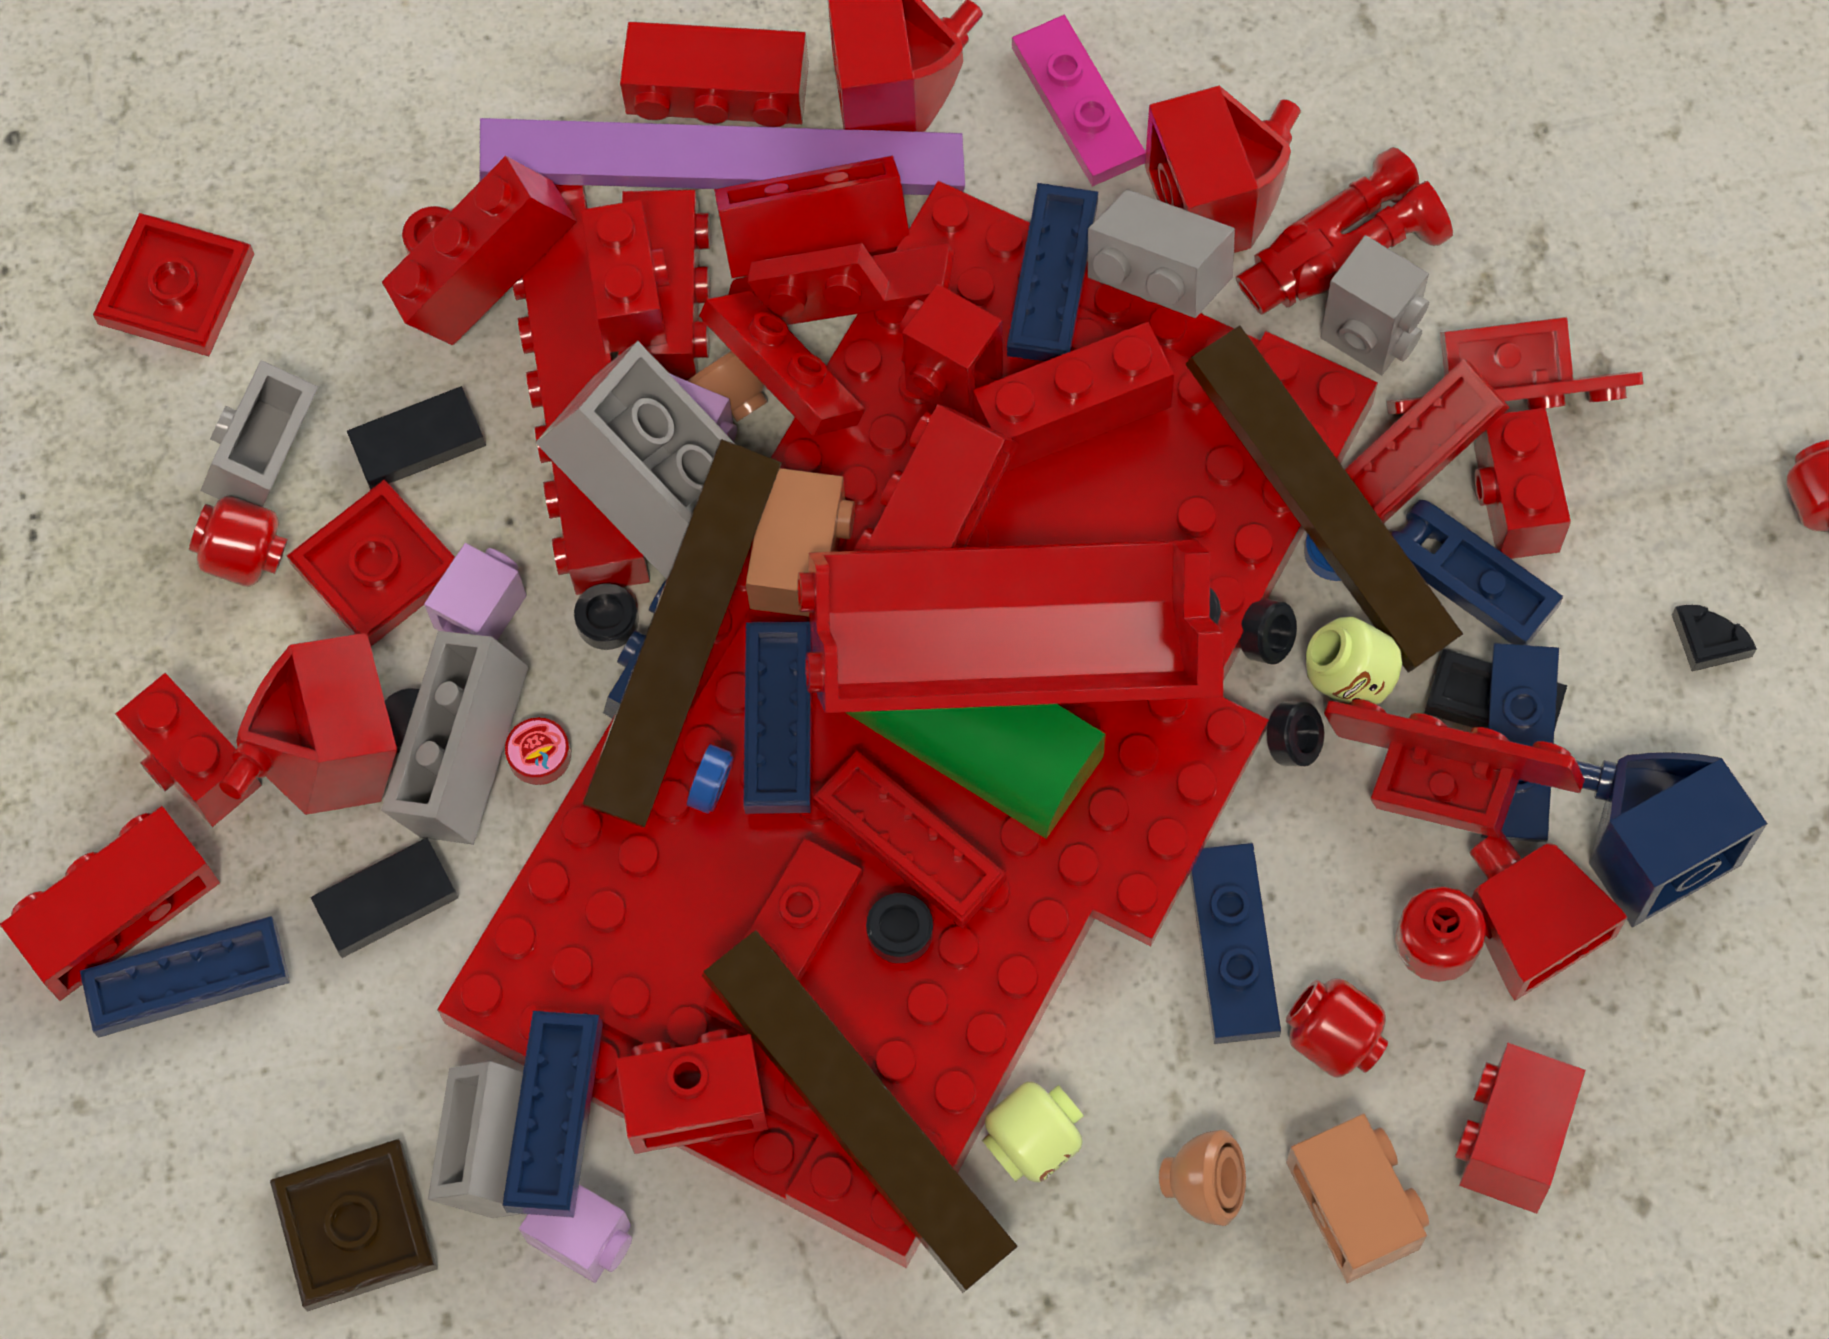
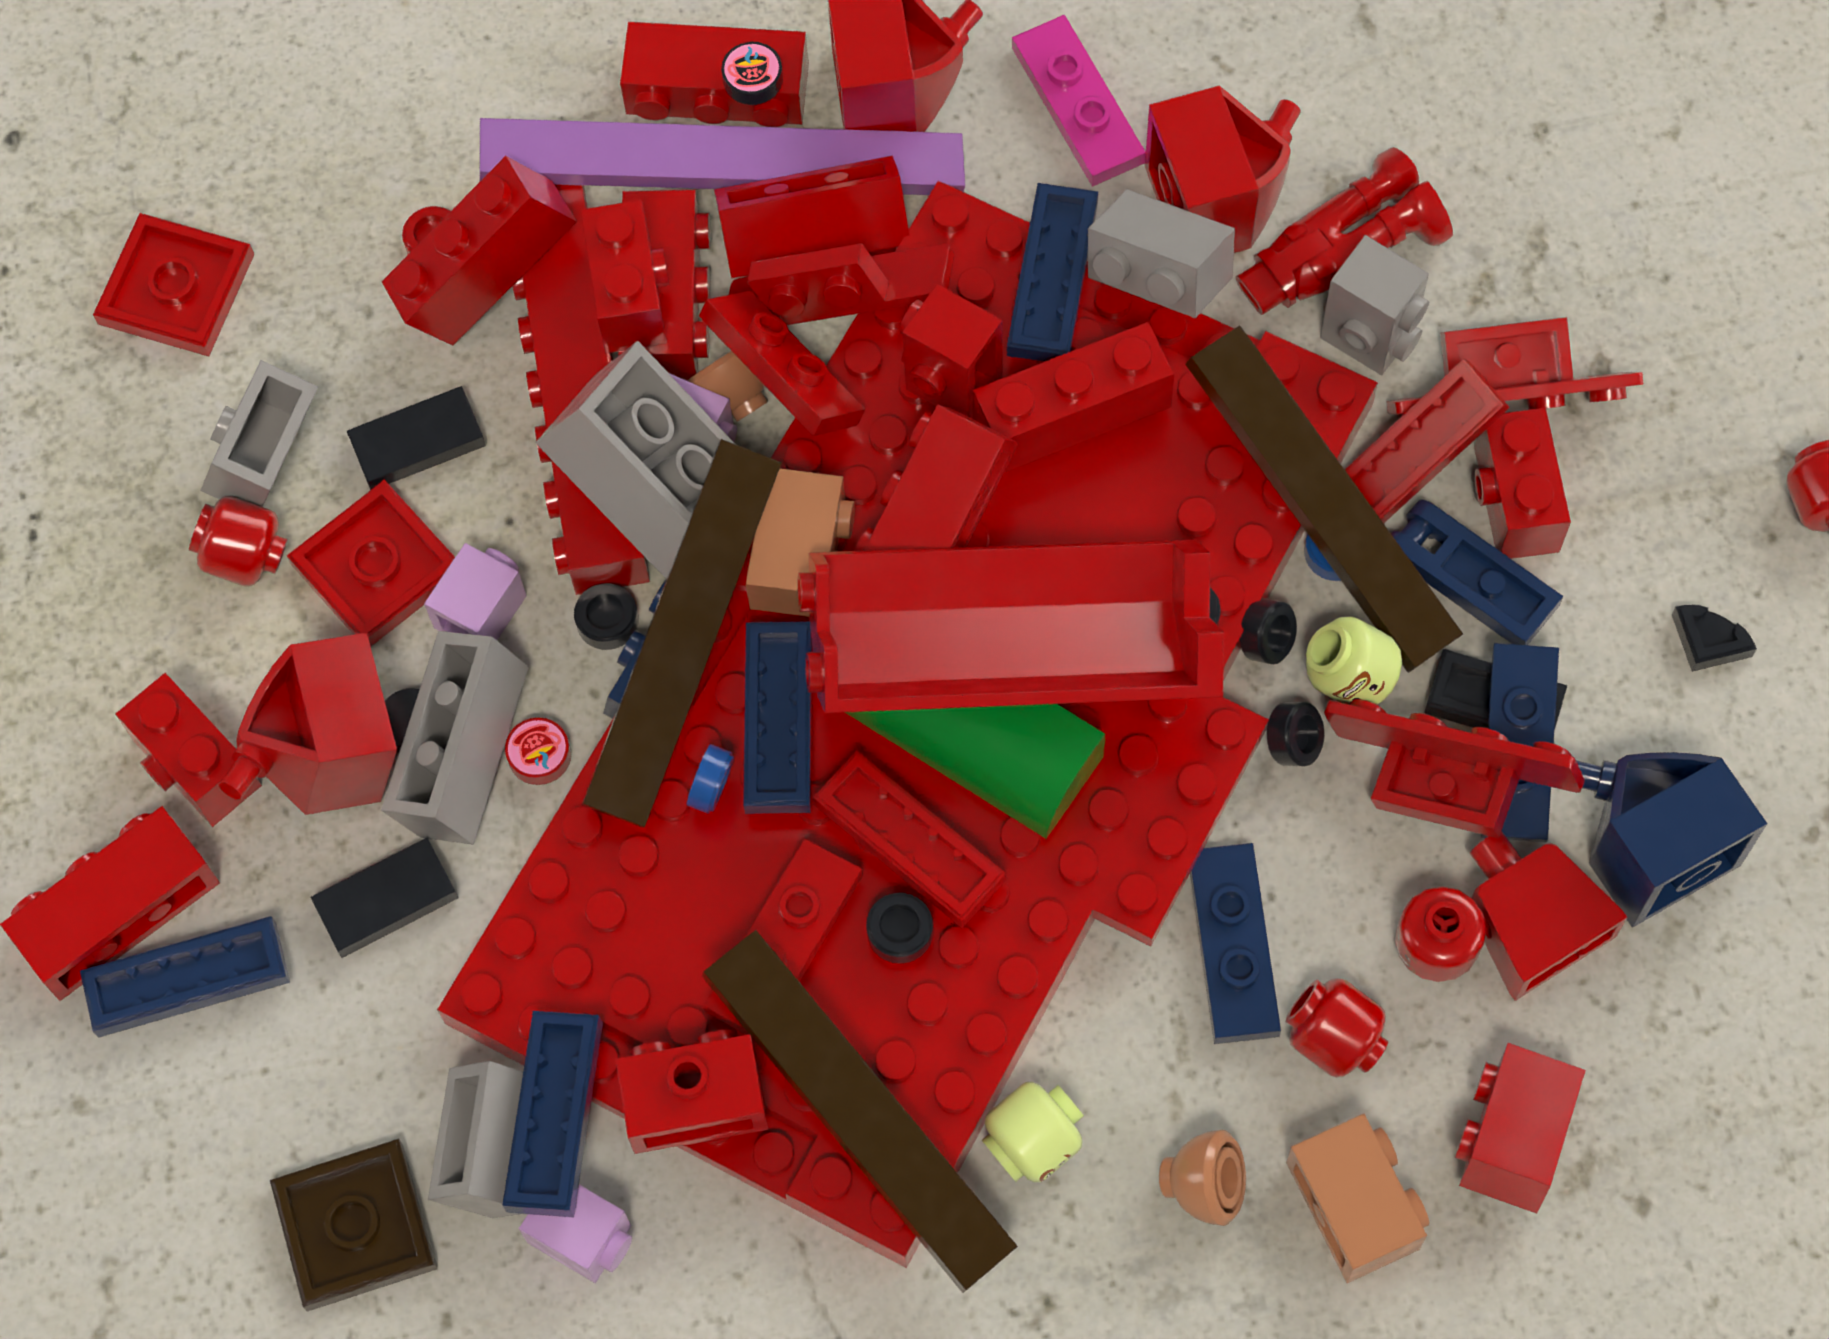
none -> tile [721,42,783,105]

